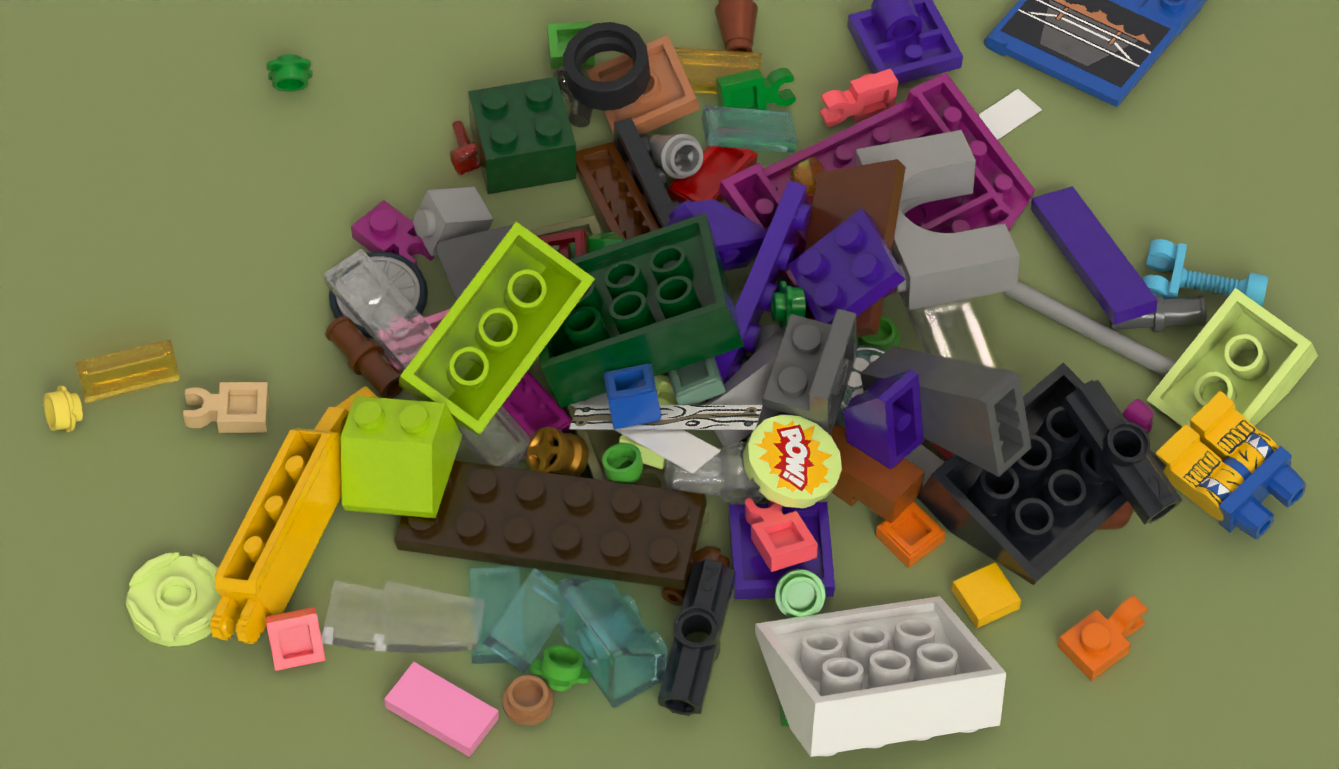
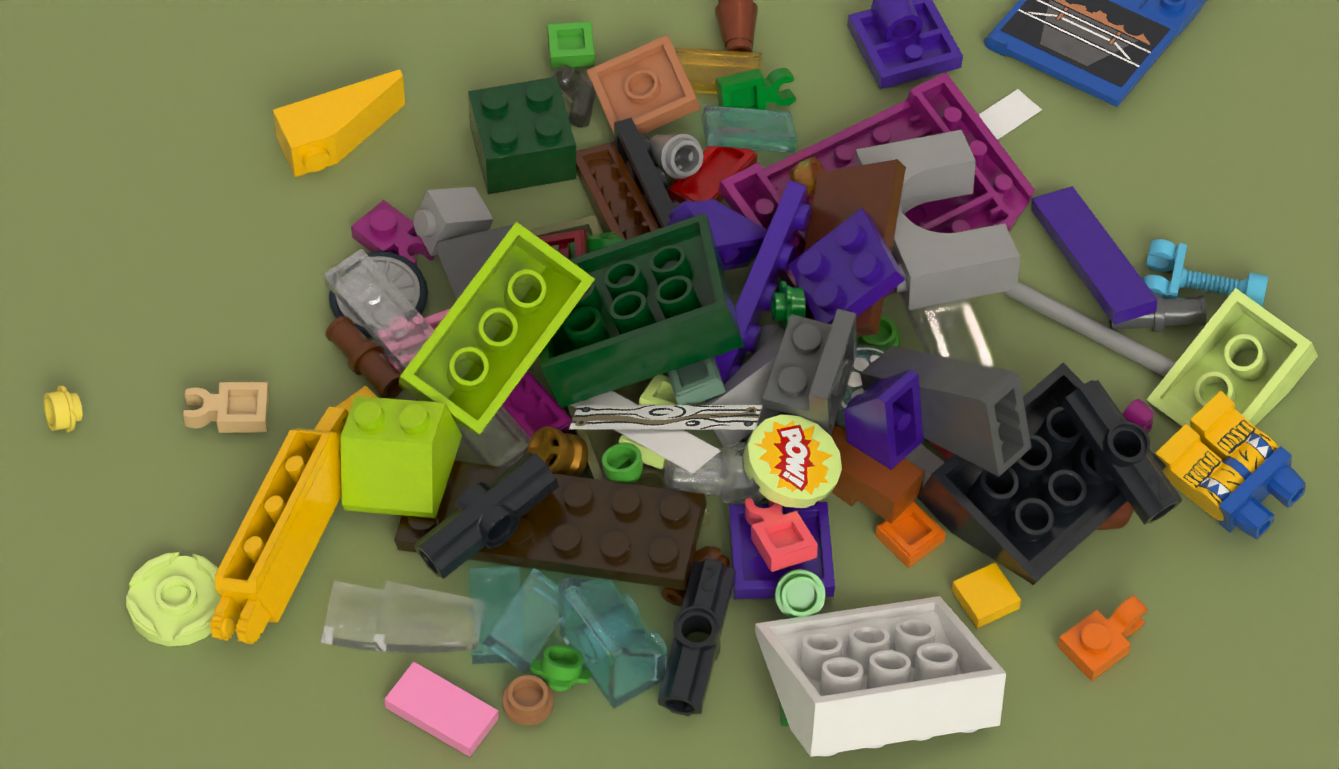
clear yellow tile [75,339,180,403] -> none
coral plate [265,607,326,671] -> none
green plate [266,54,313,92] -> none
clear red hand [450,121,480,175] -> none
black tyre [563,22,650,111] -> none
blue slope [603,363,661,429] -> none
coral plate [819,69,898,127] -> none
none -> yellow slope [273,69,405,177]
none -> black piece [414,452,559,579]

